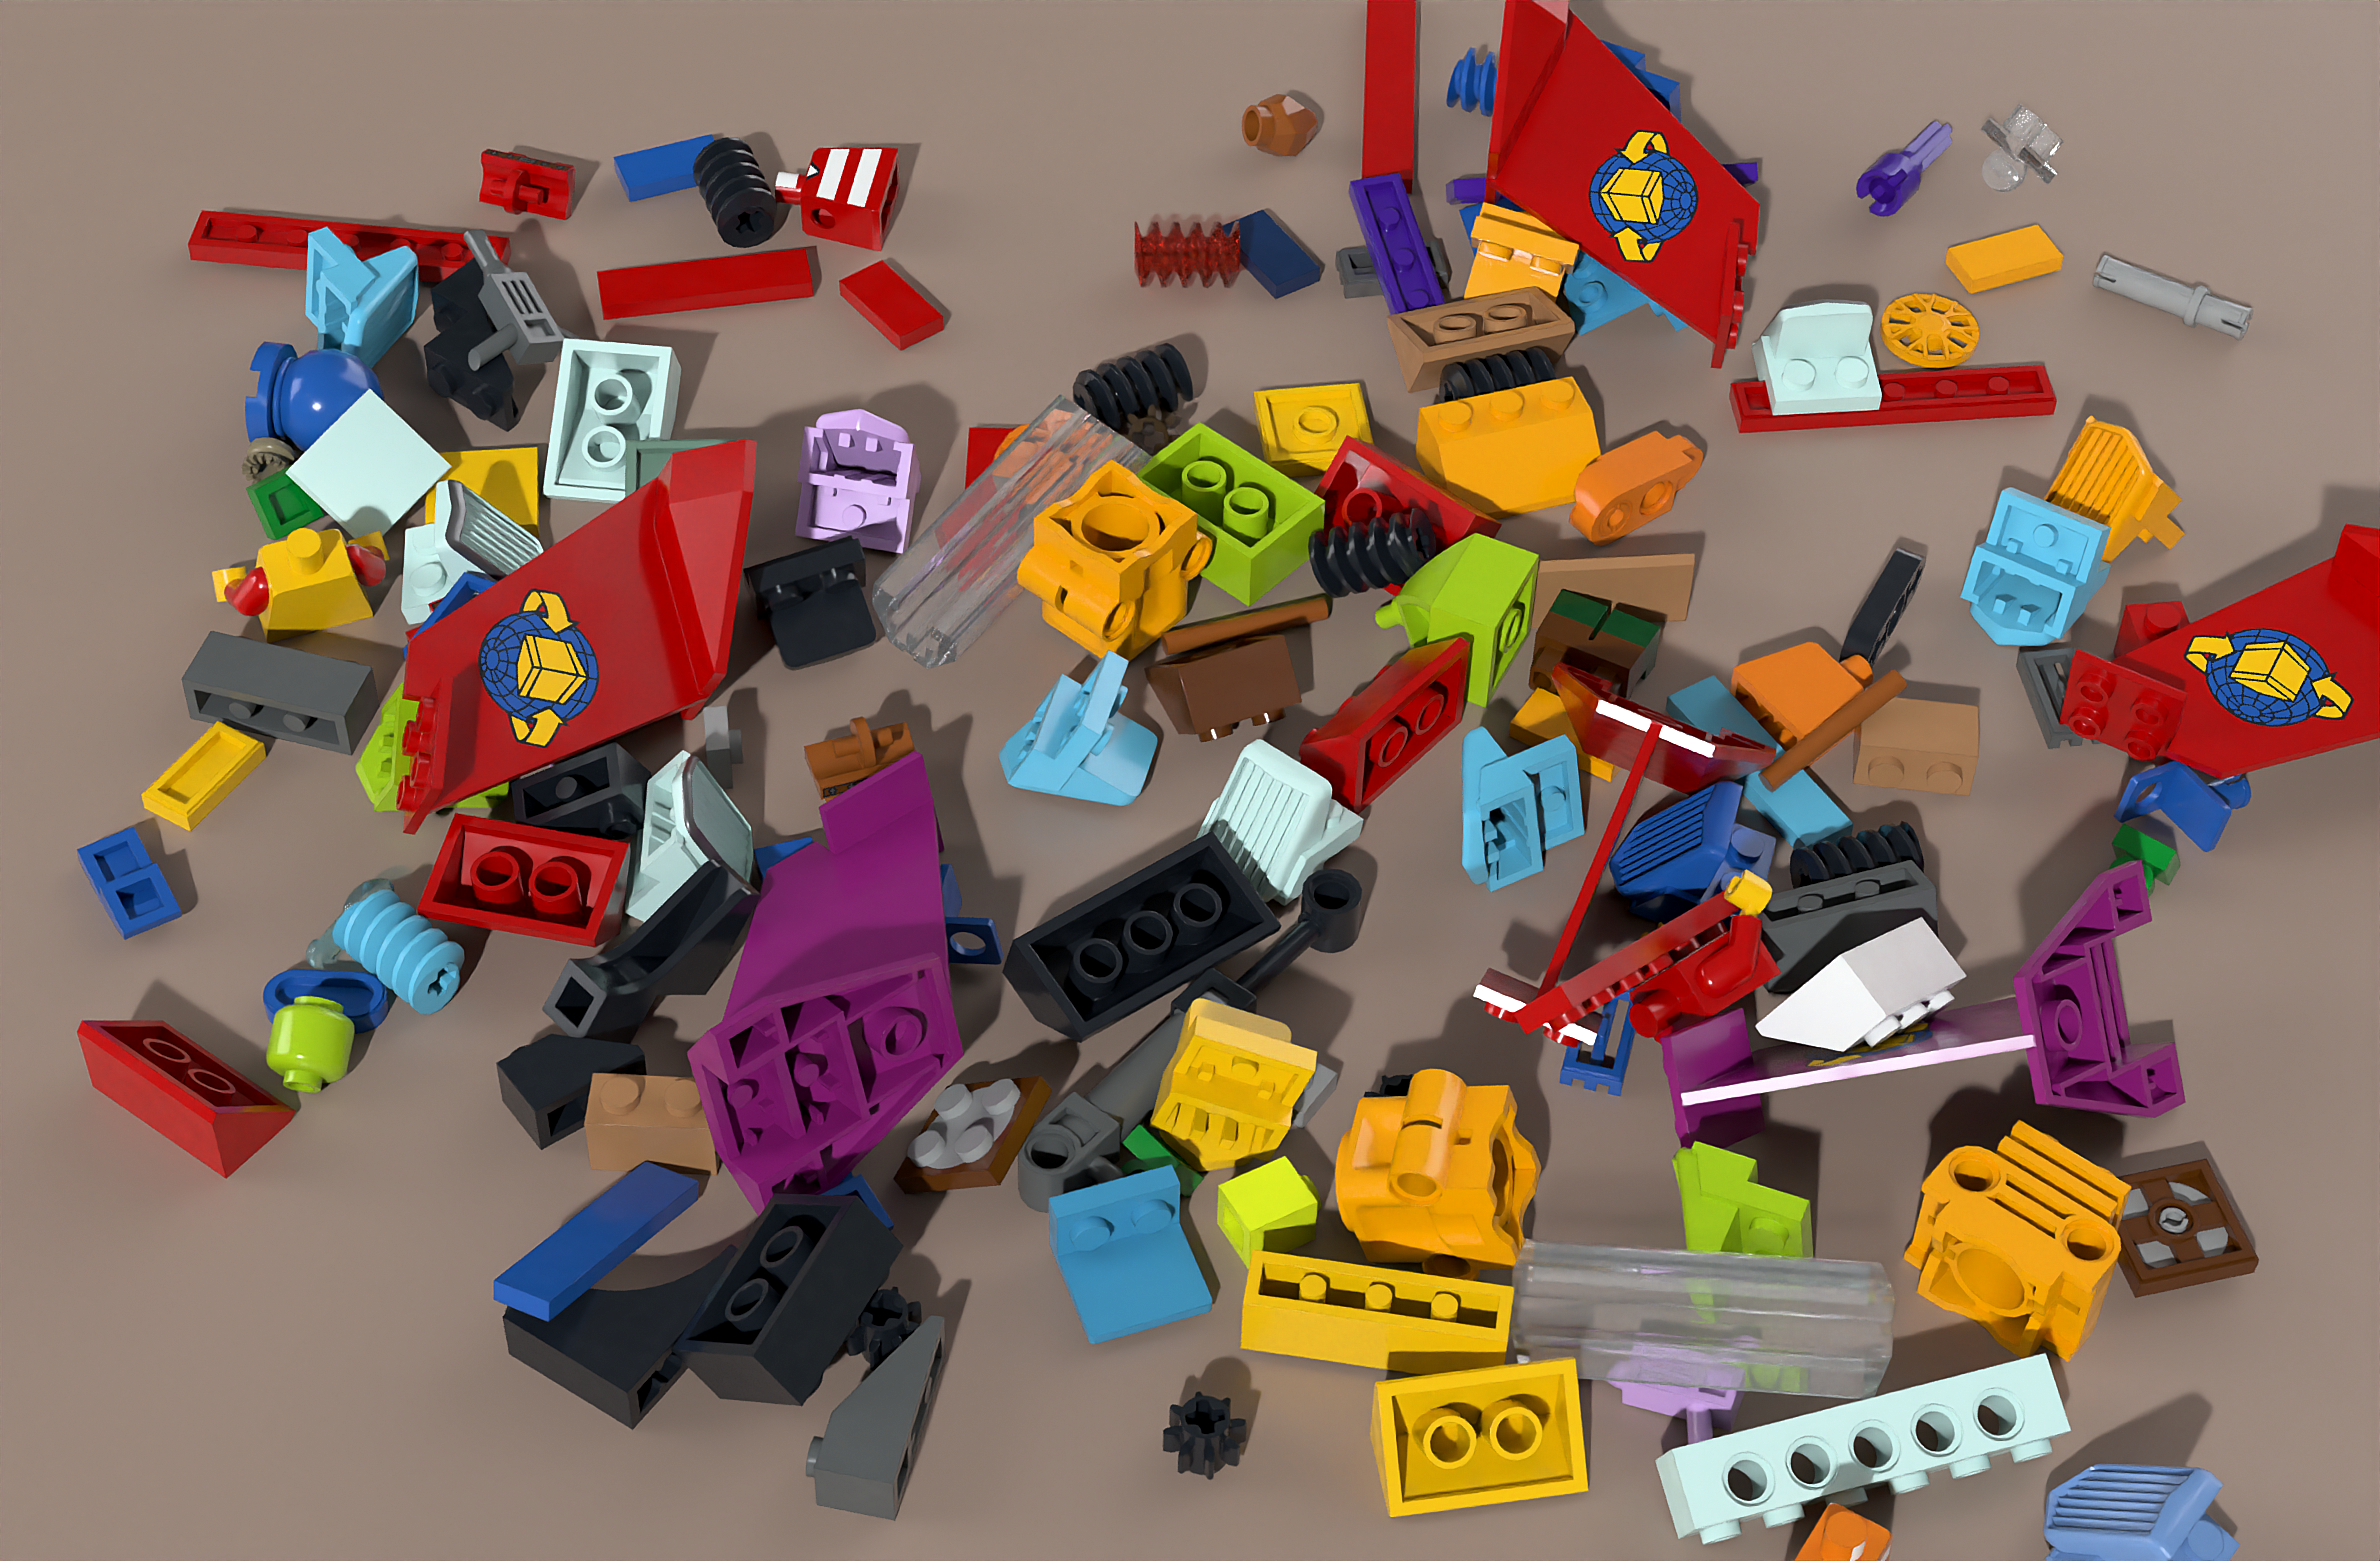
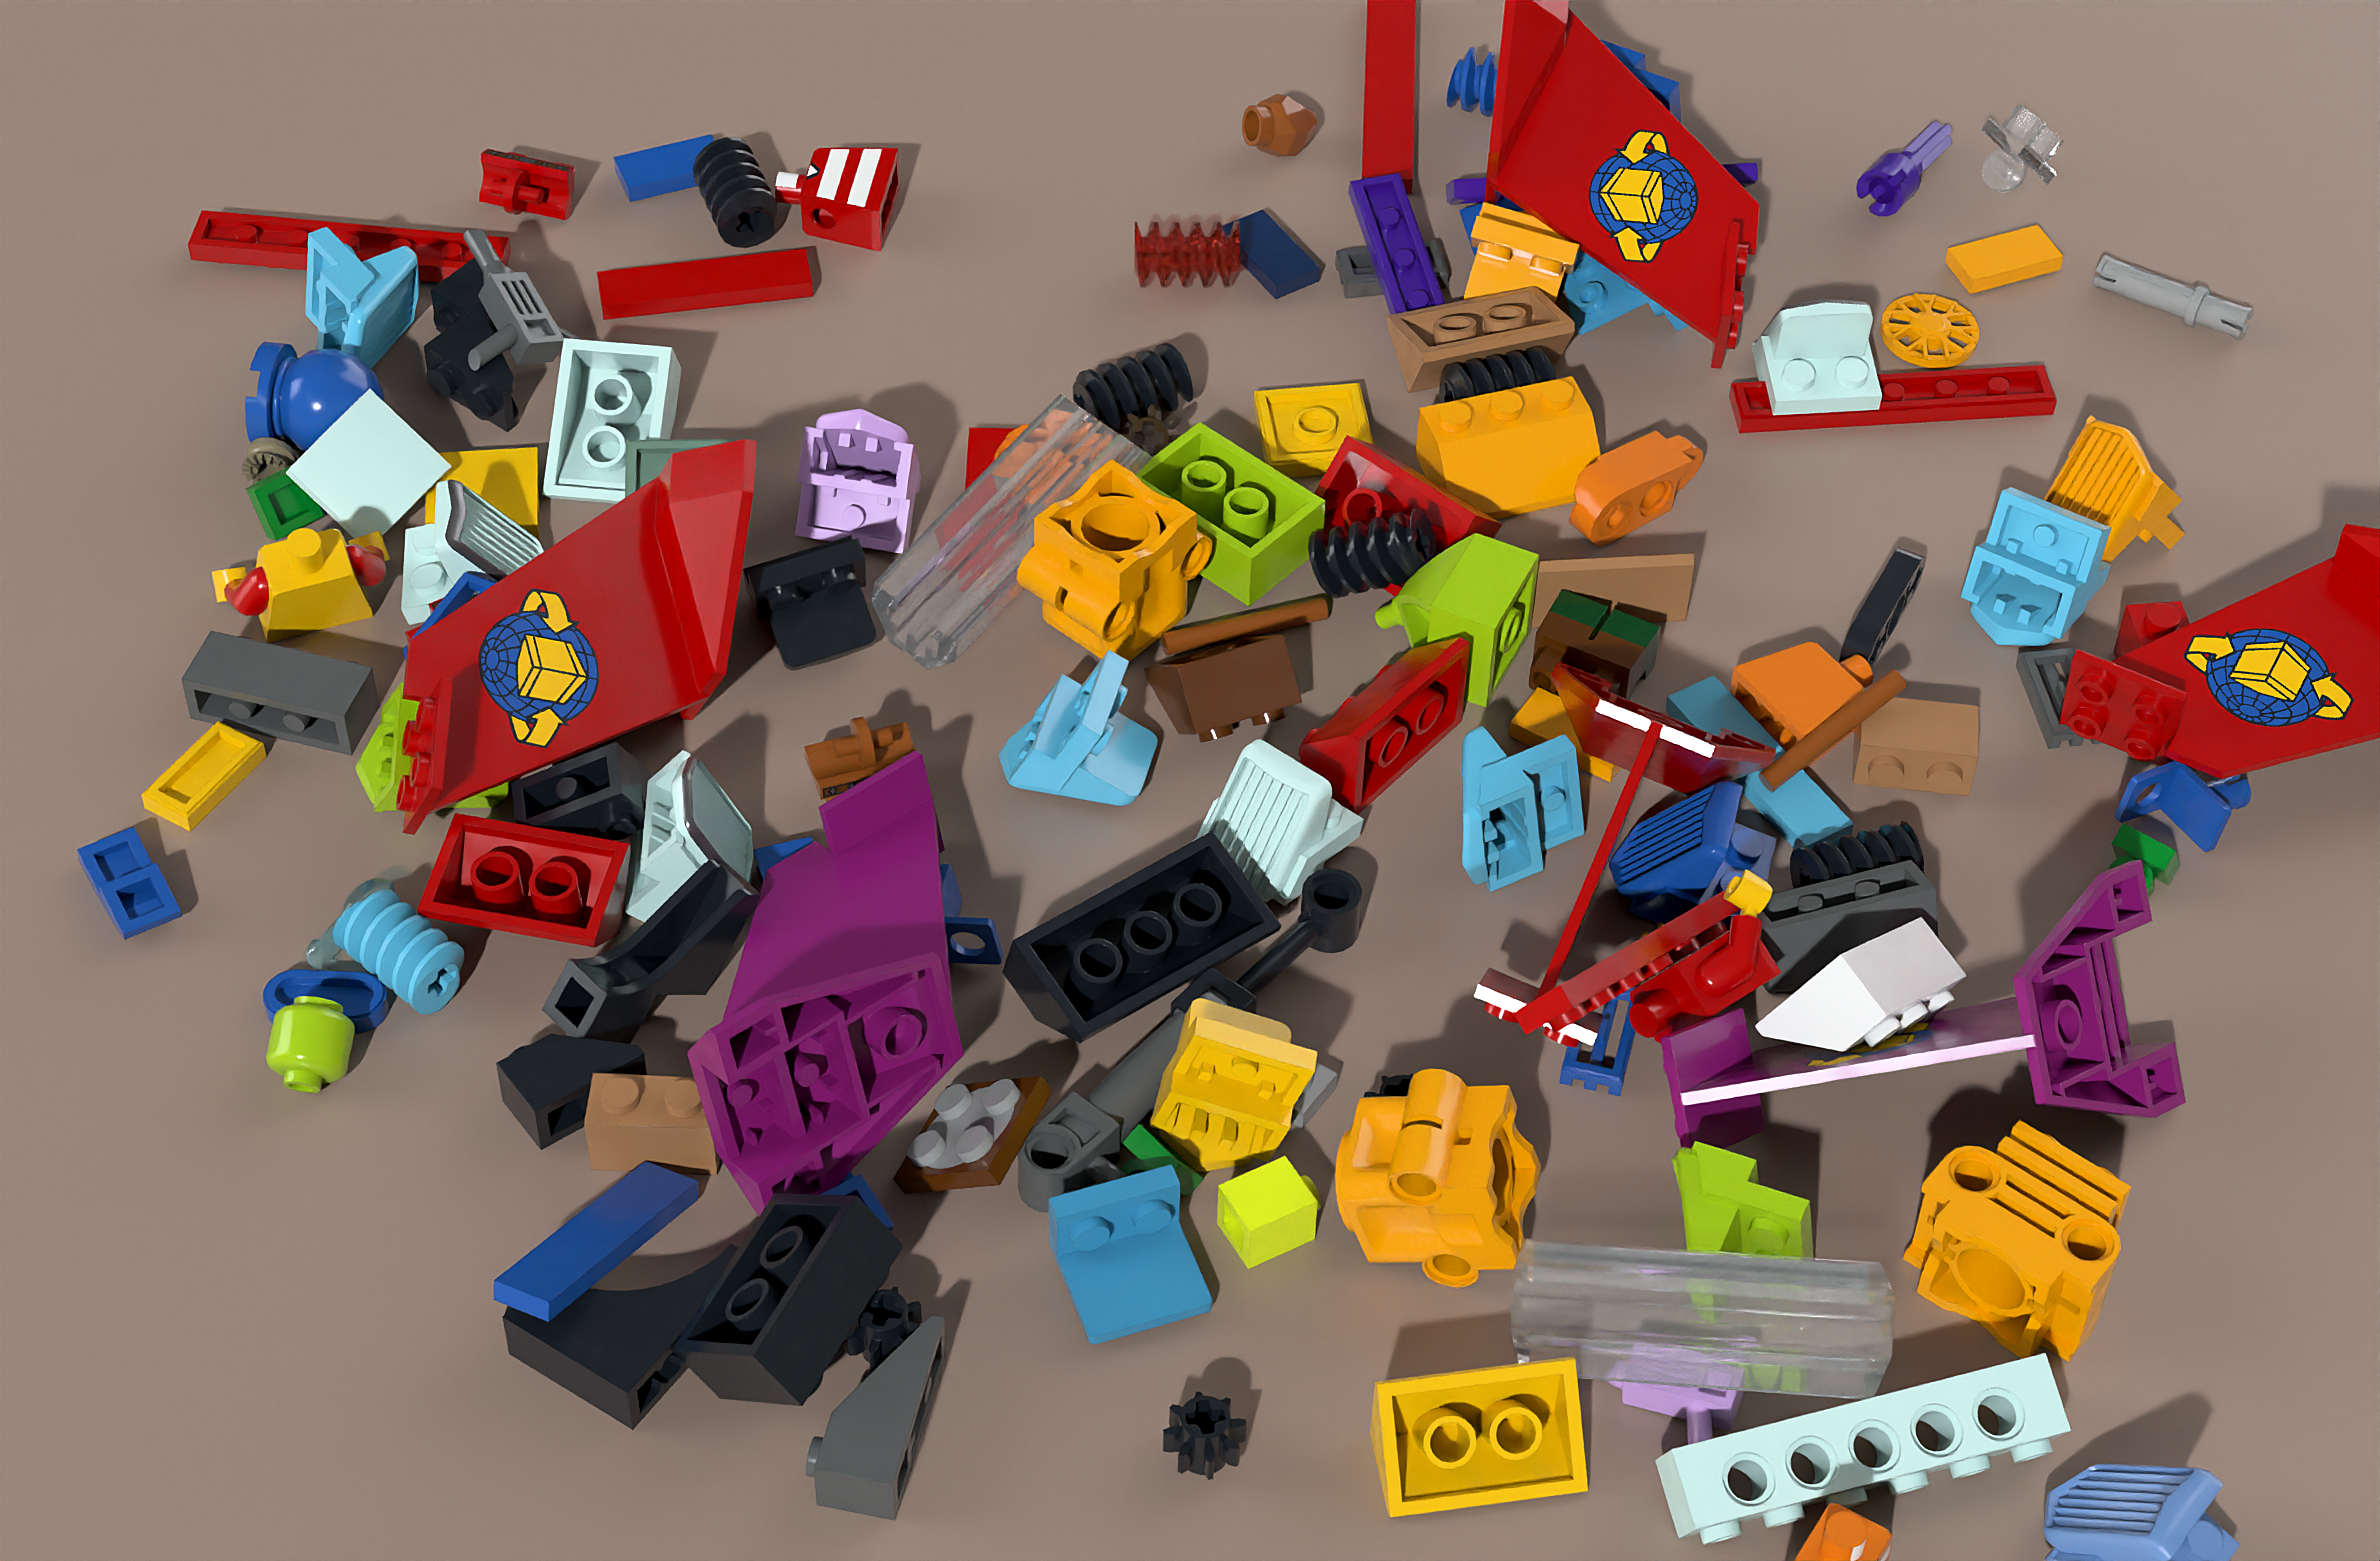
red slope [77,1020,295,1179] -> none
light grey plate [703,706,743,789] -> none
red tile [839,260,944,351] -> none
yellow brick [1240,1250,1515,1375] -> none
reddish brown piece [2116,1158,2259,1298] -> none

